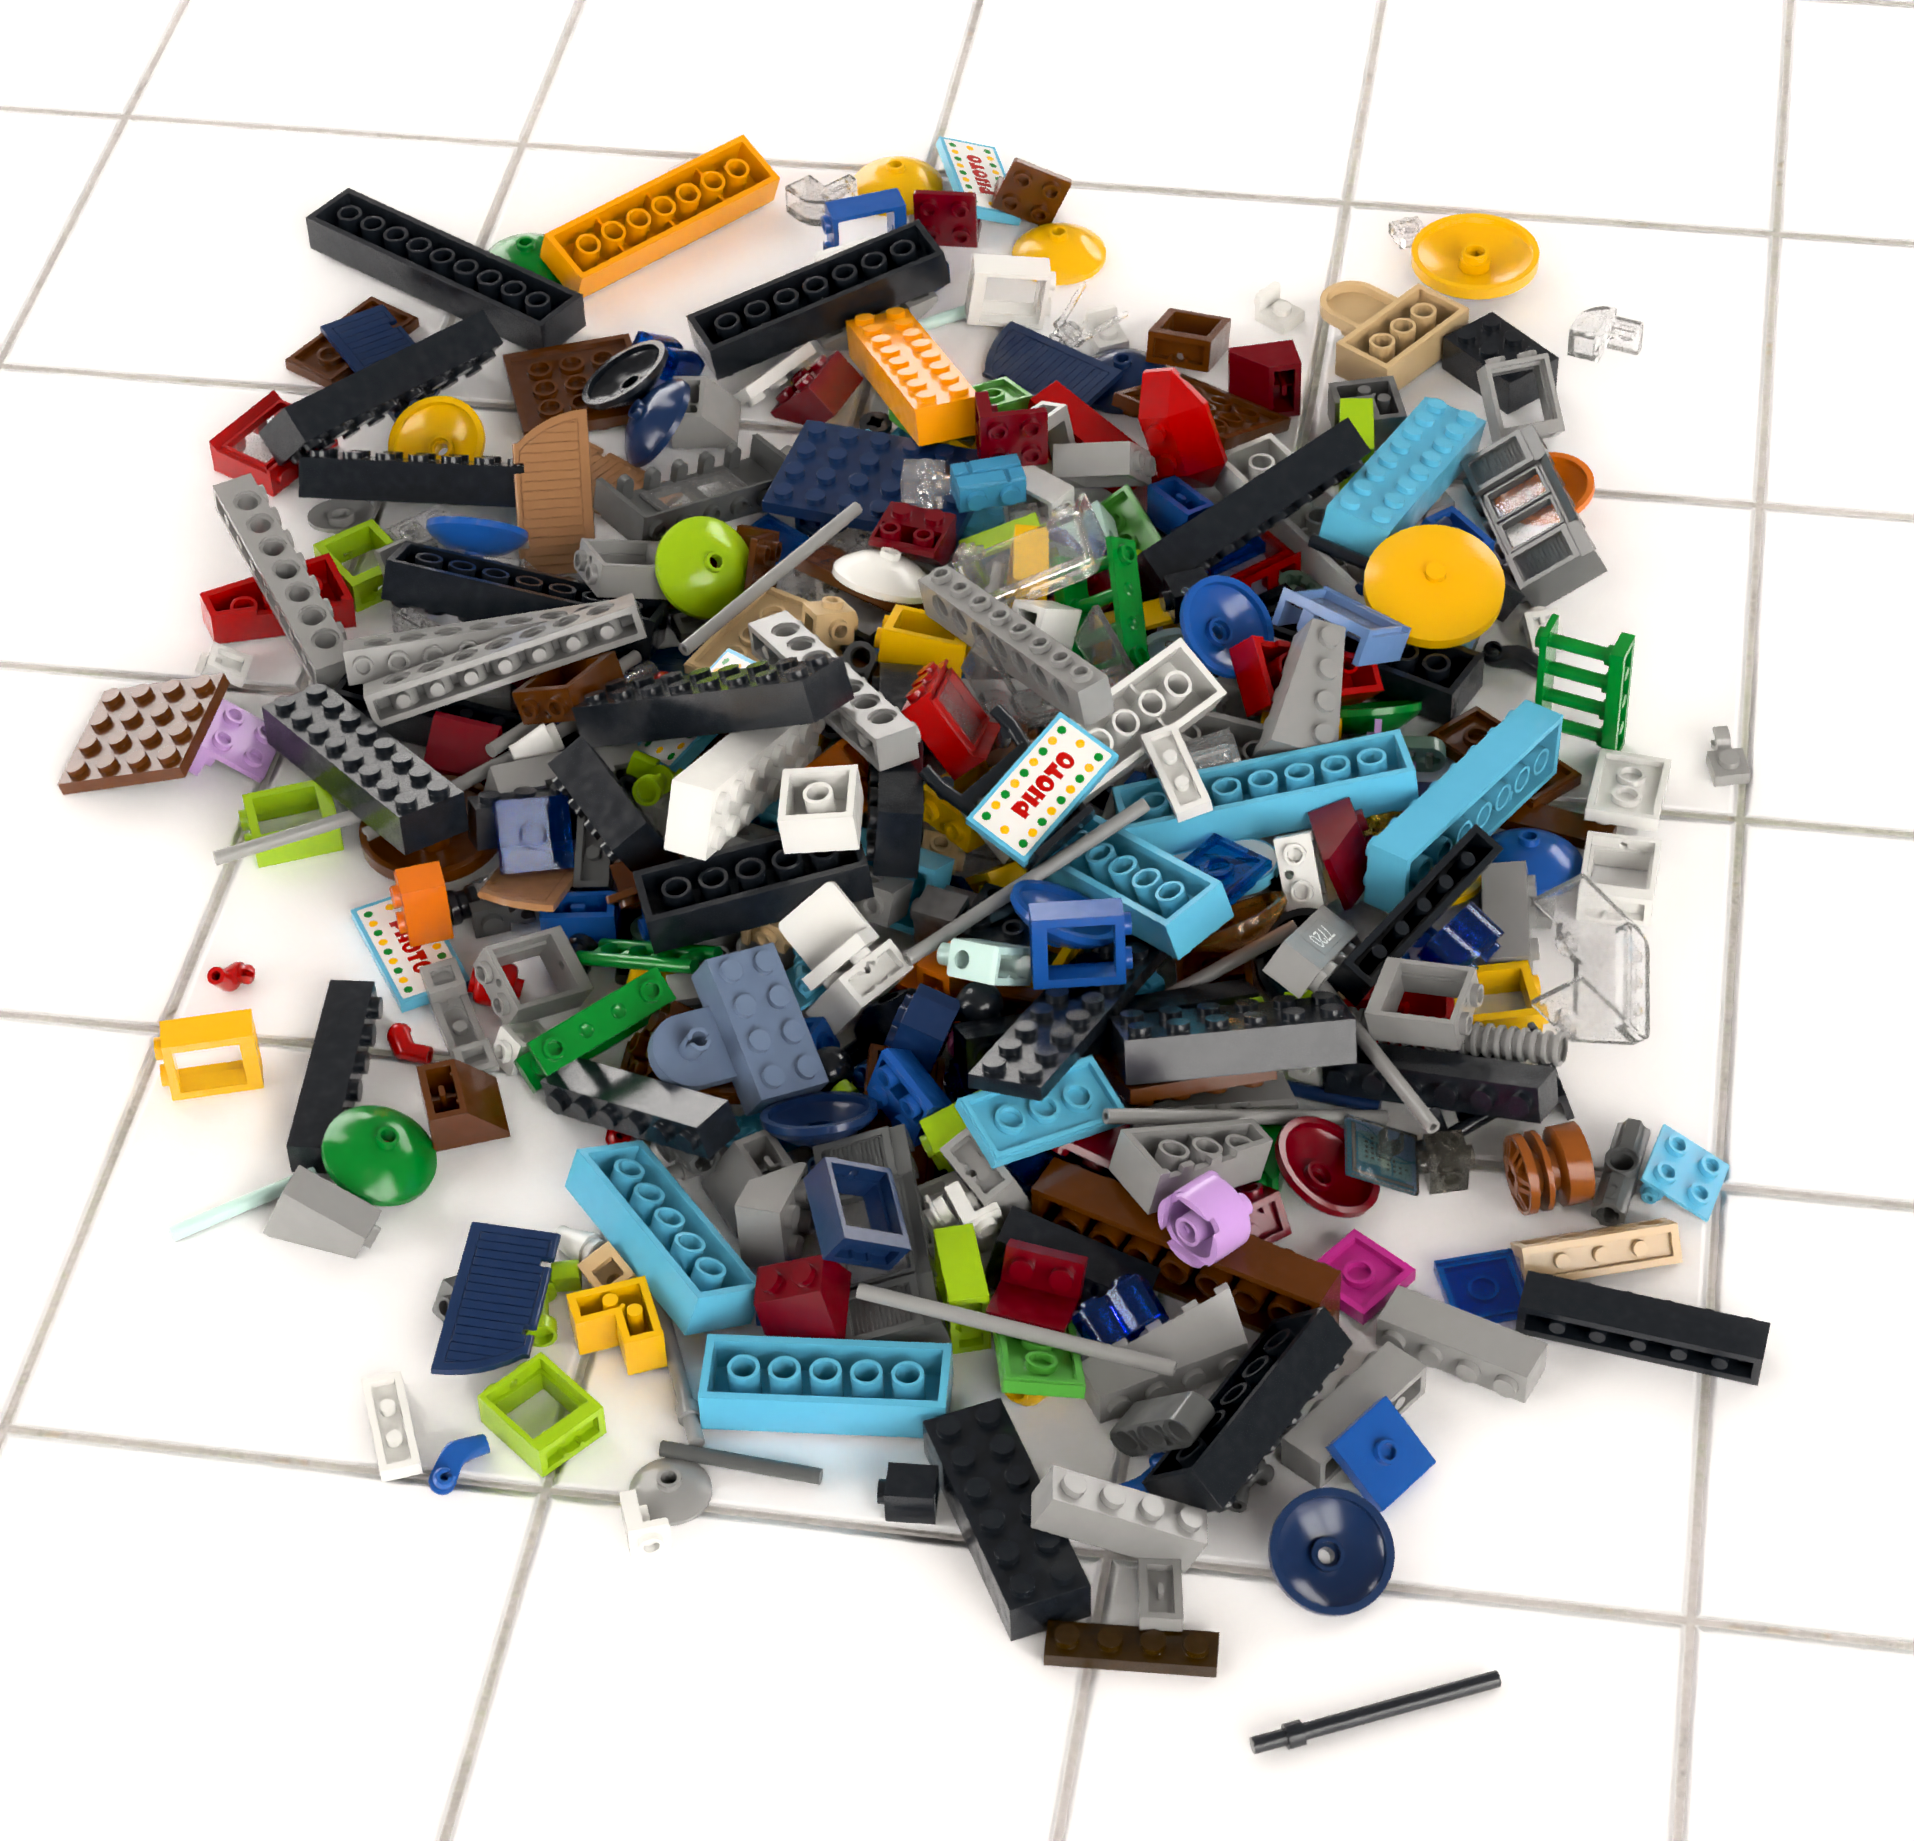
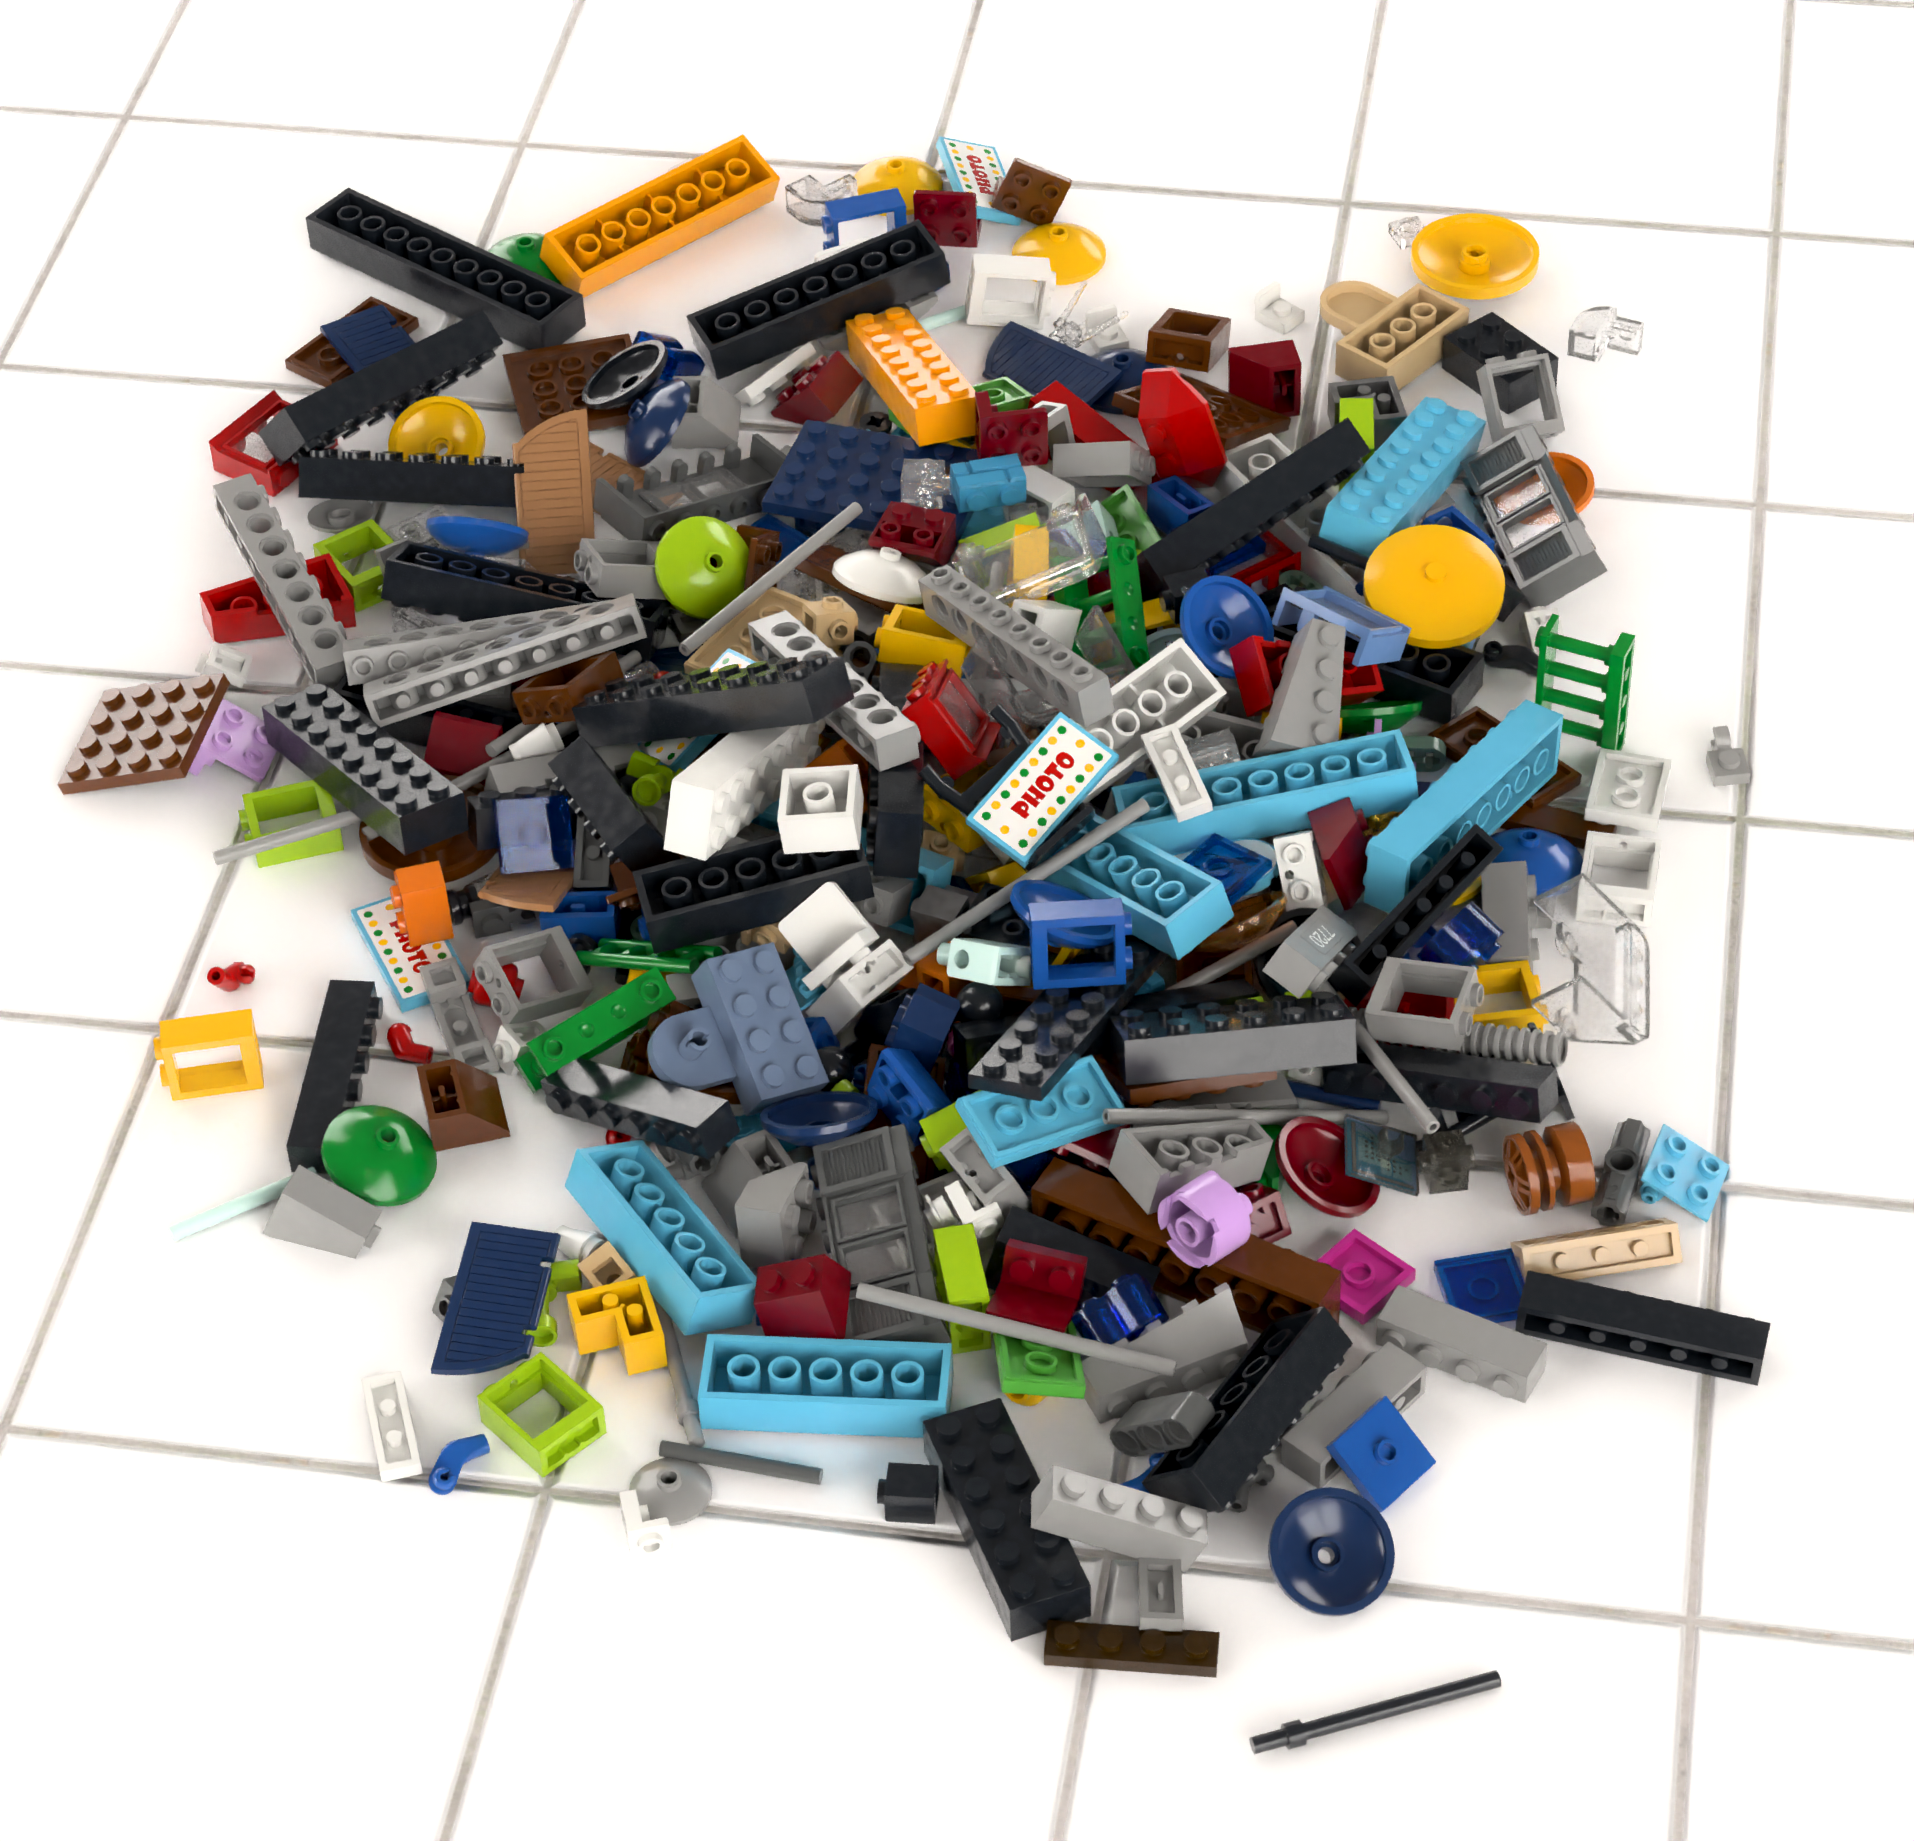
dark blue window [803,1156,911,1271] -> none

